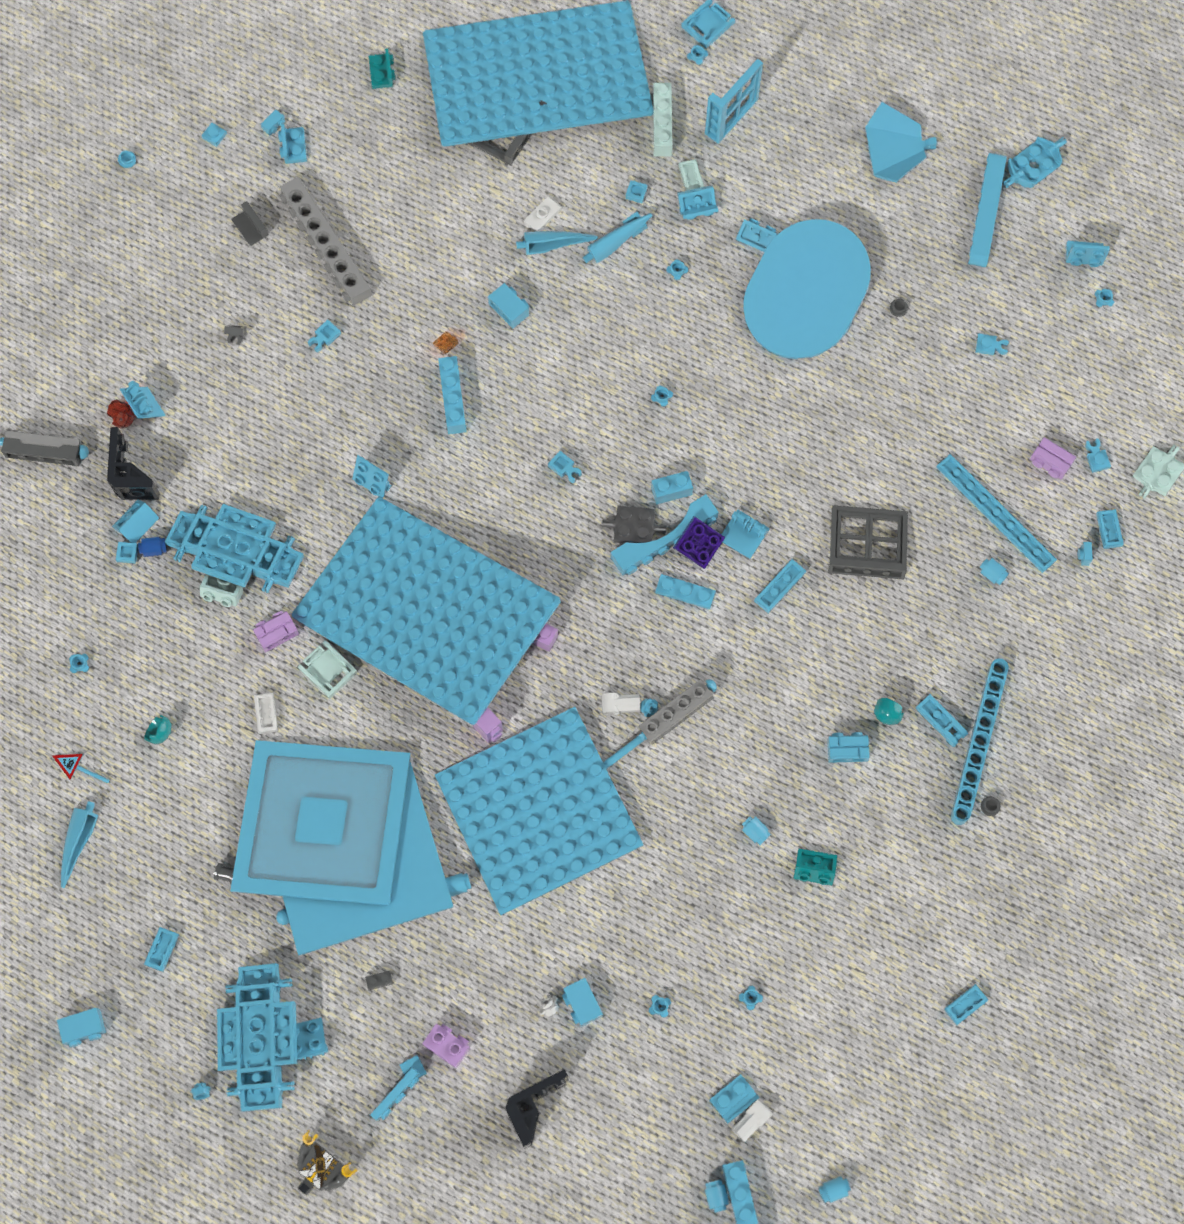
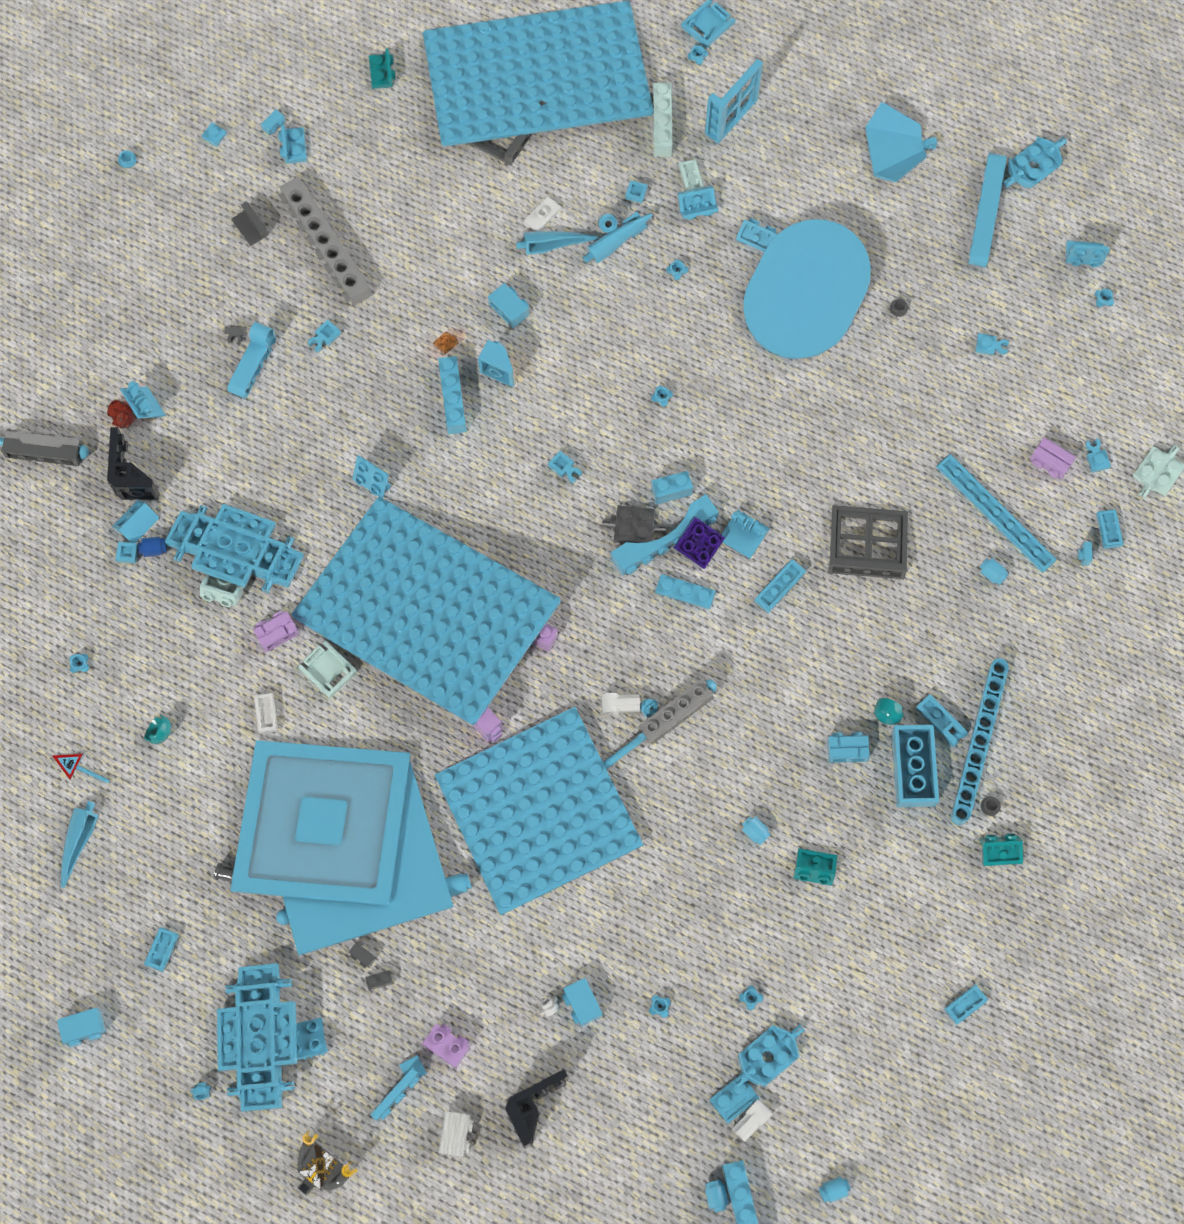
none -> medium azure beam [227,322,276,399]
none -> dark grey piece [349,942,377,968]
none -> white brick [439,1111,474,1158]
none -> medium azure slope [478,340,514,387]
none -> medium azure brick [598,213,617,233]
none -> medium azure plate [732,1024,805,1088]
none -> medium azure brick [891,725,939,808]
none -> teal bracket [980,833,1023,866]

